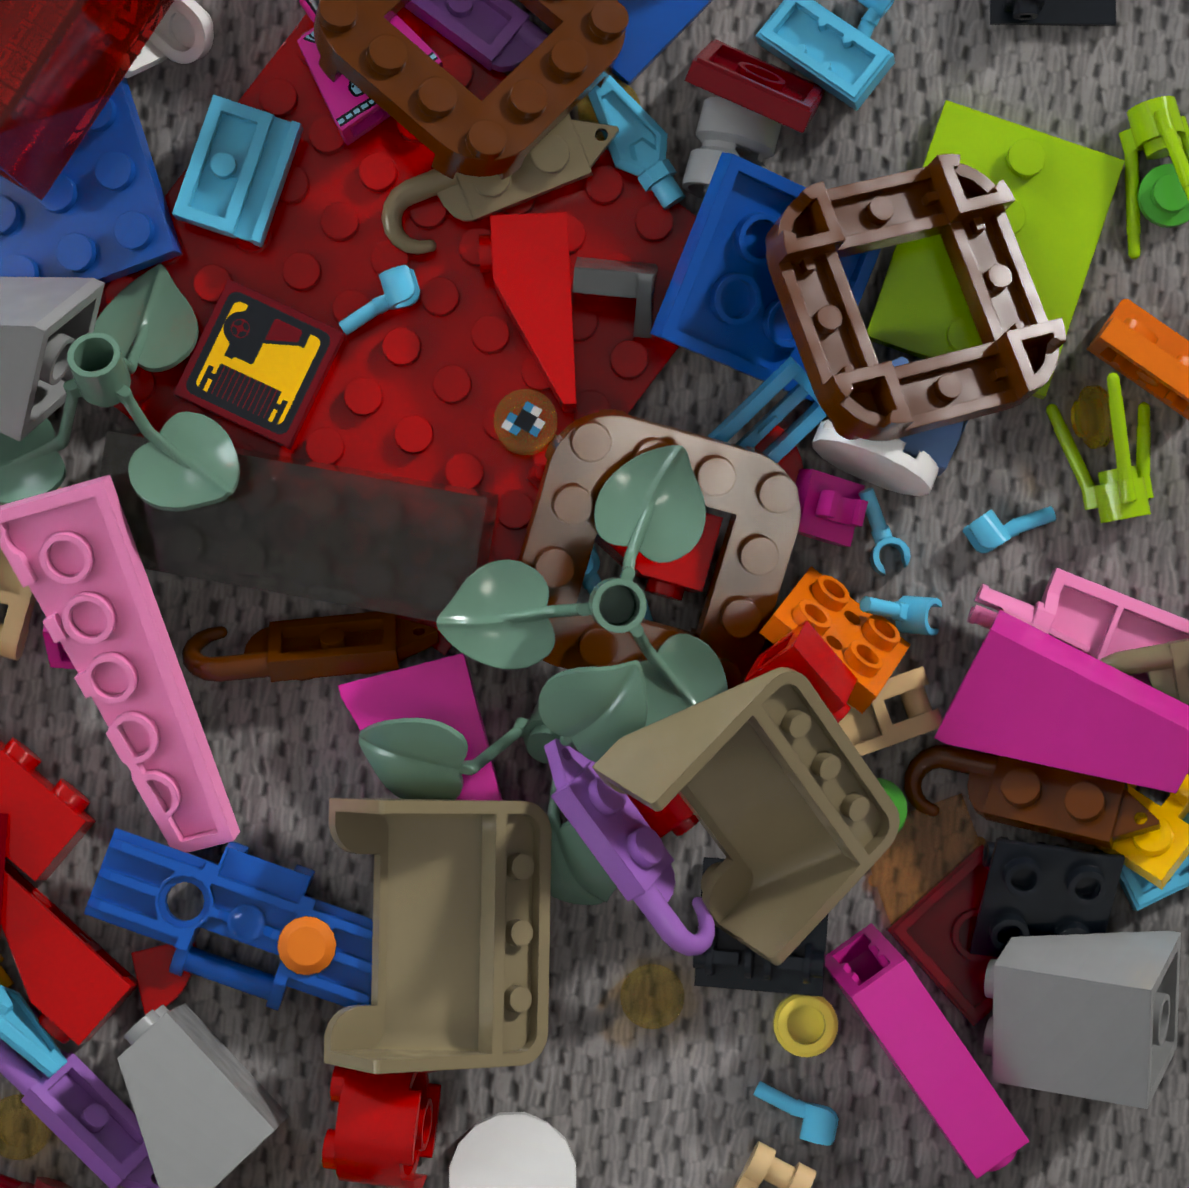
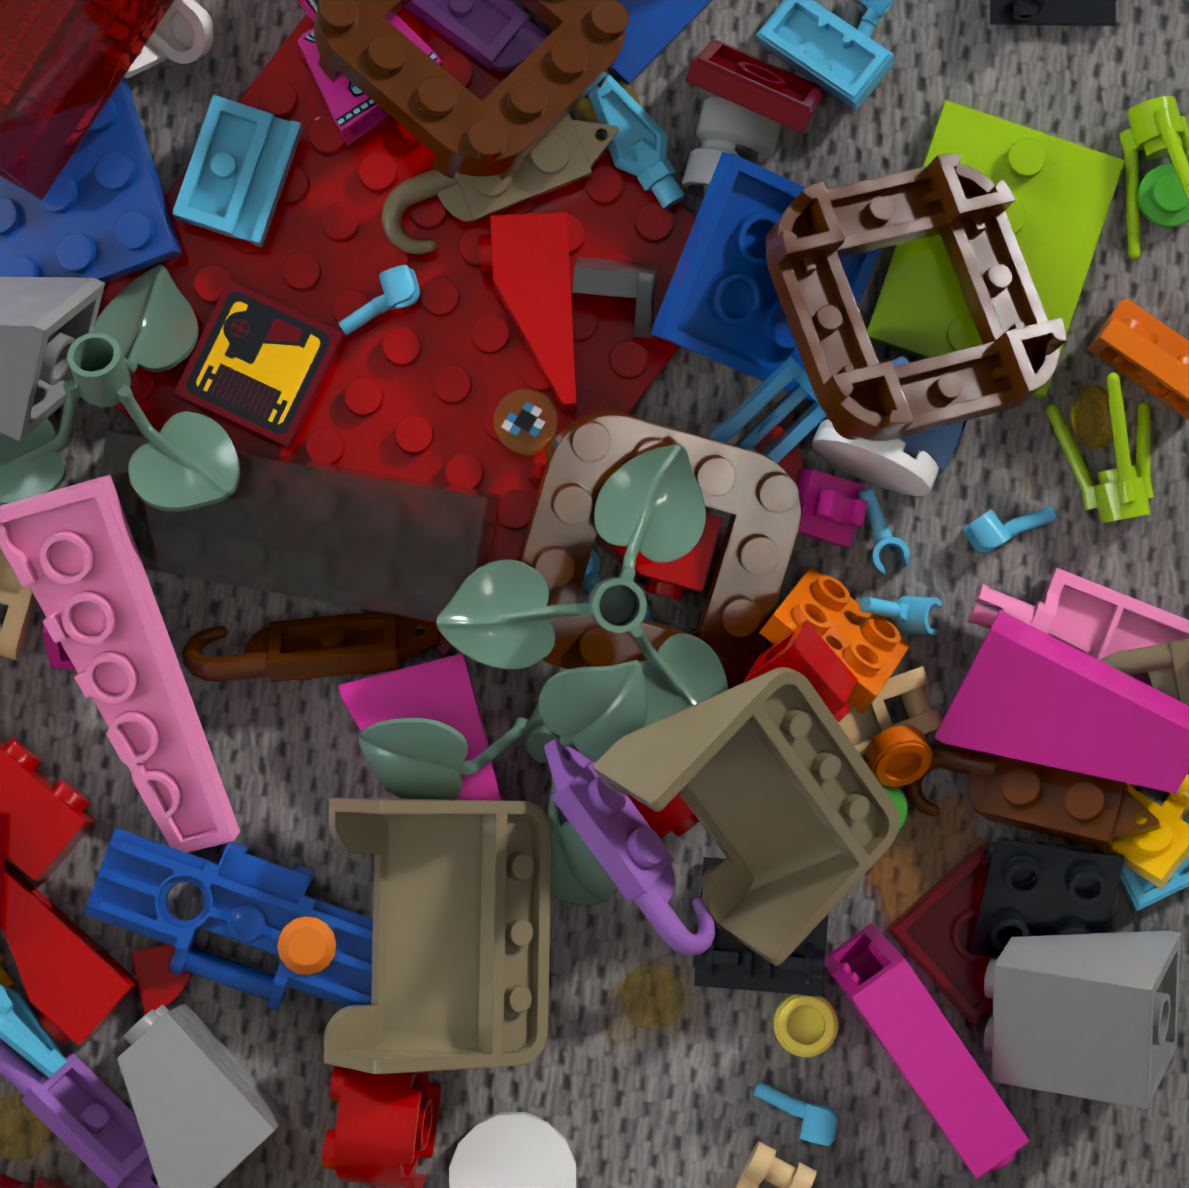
none -> orange tile [864,725,933,787]

